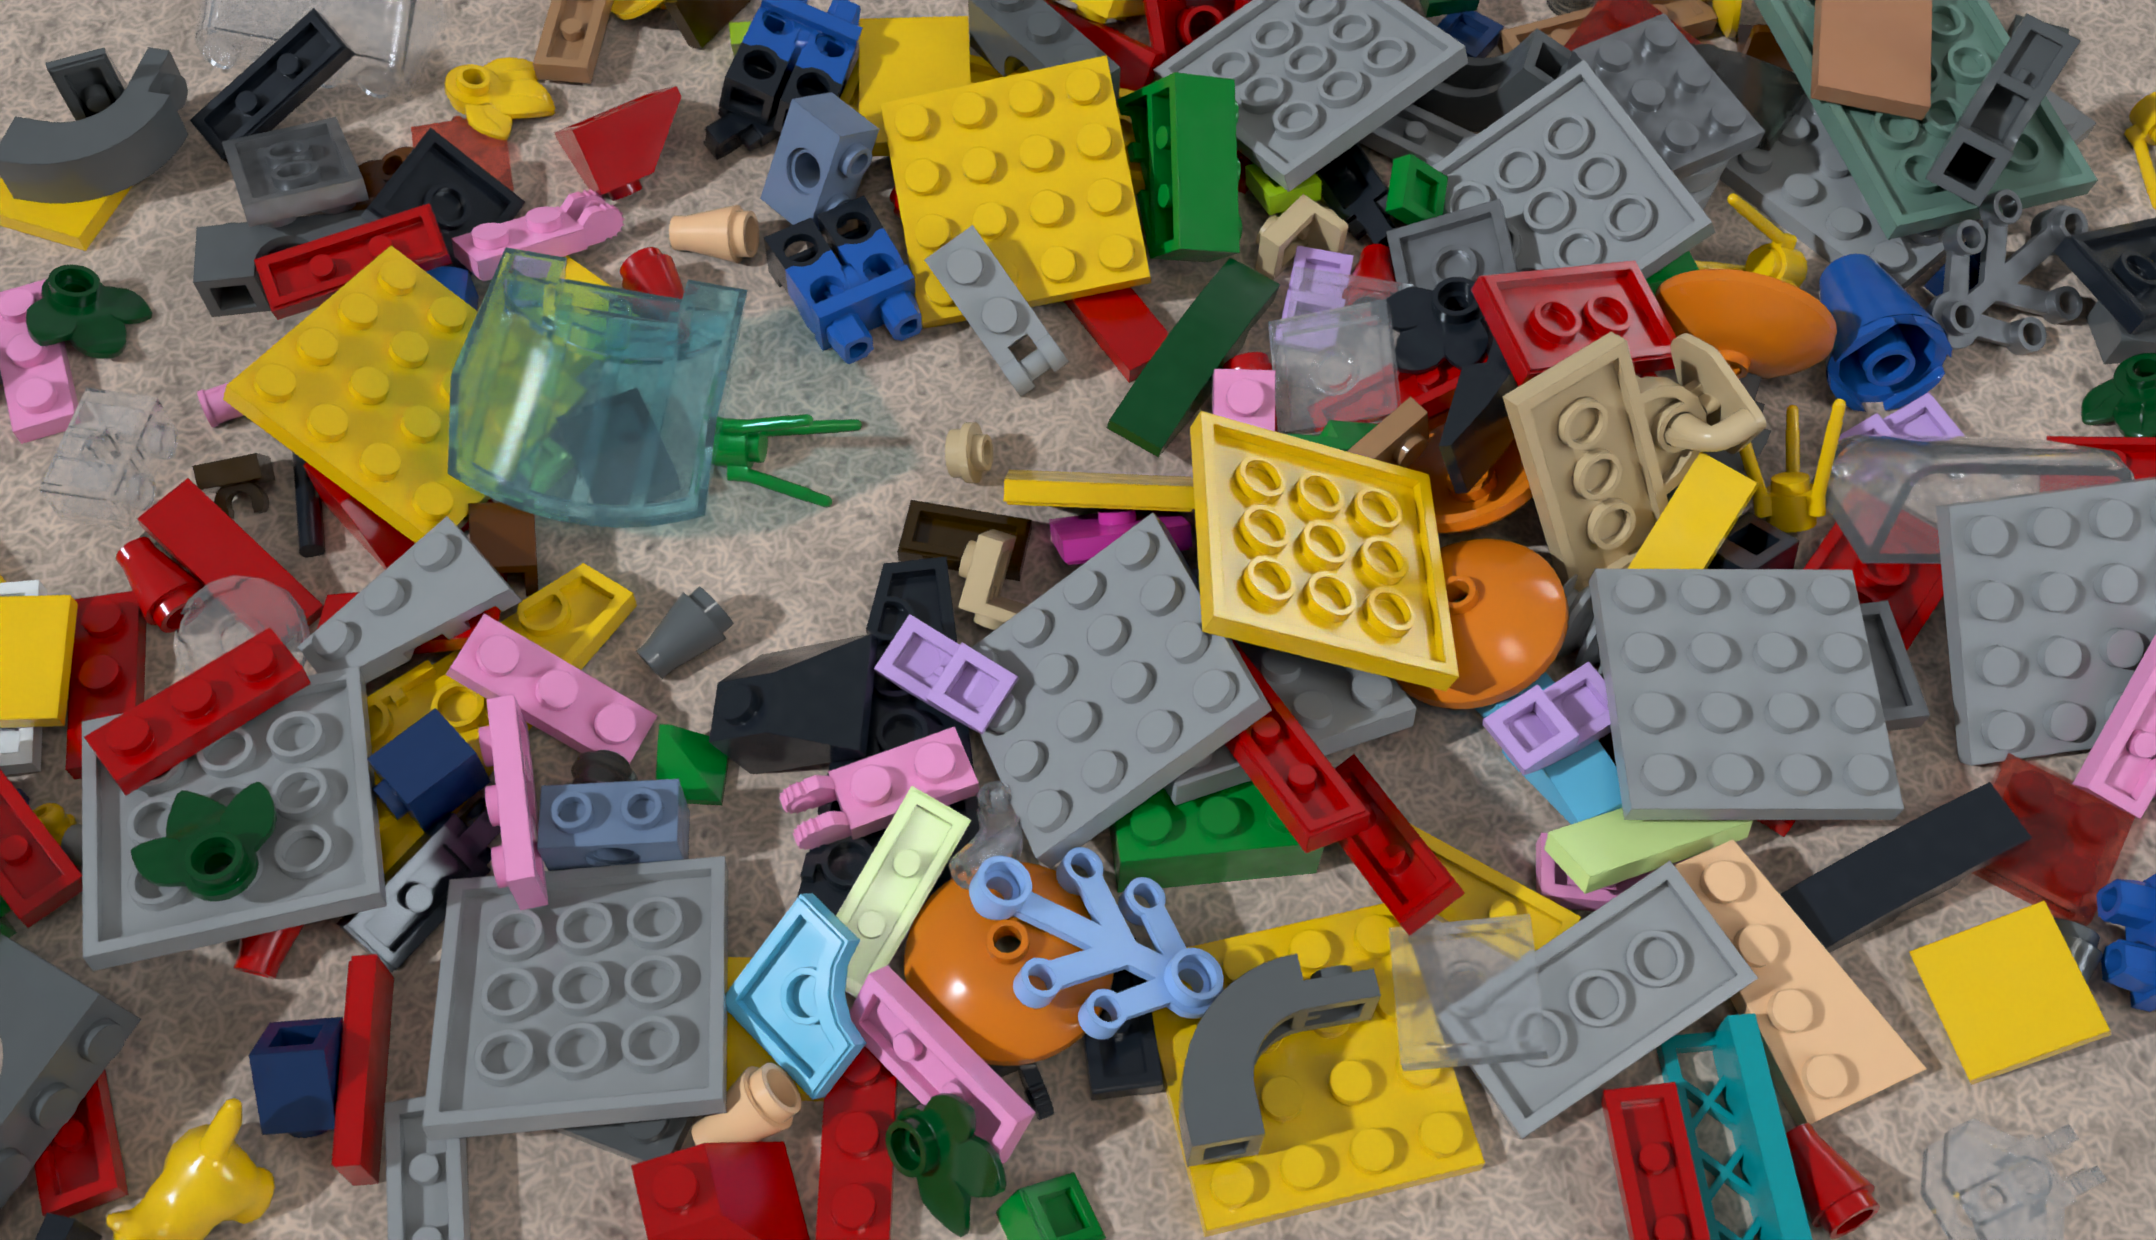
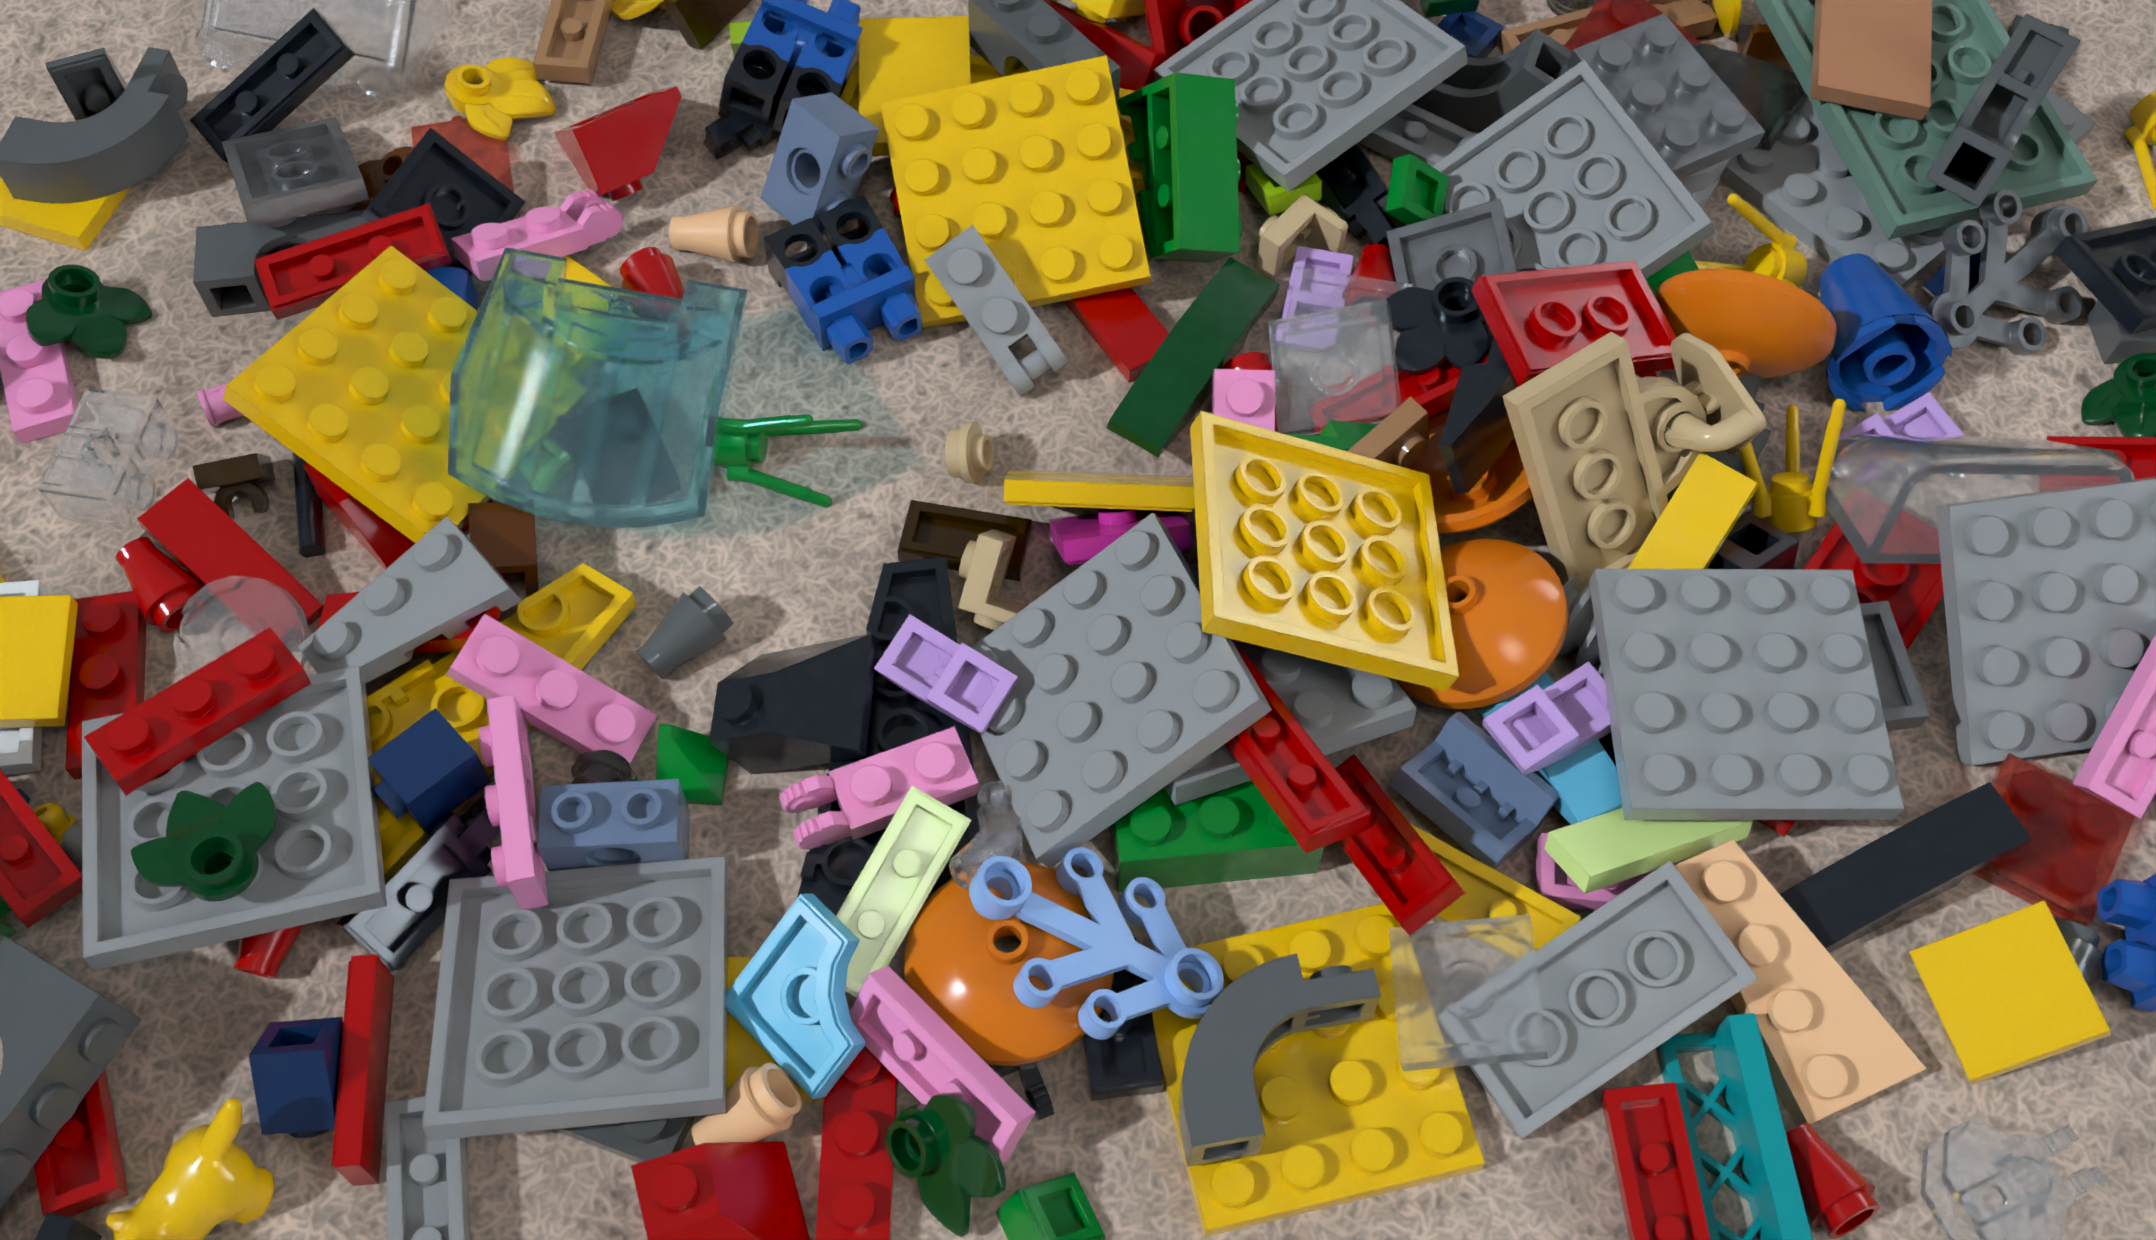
none -> sand blue bracket [1389,712,1559,869]

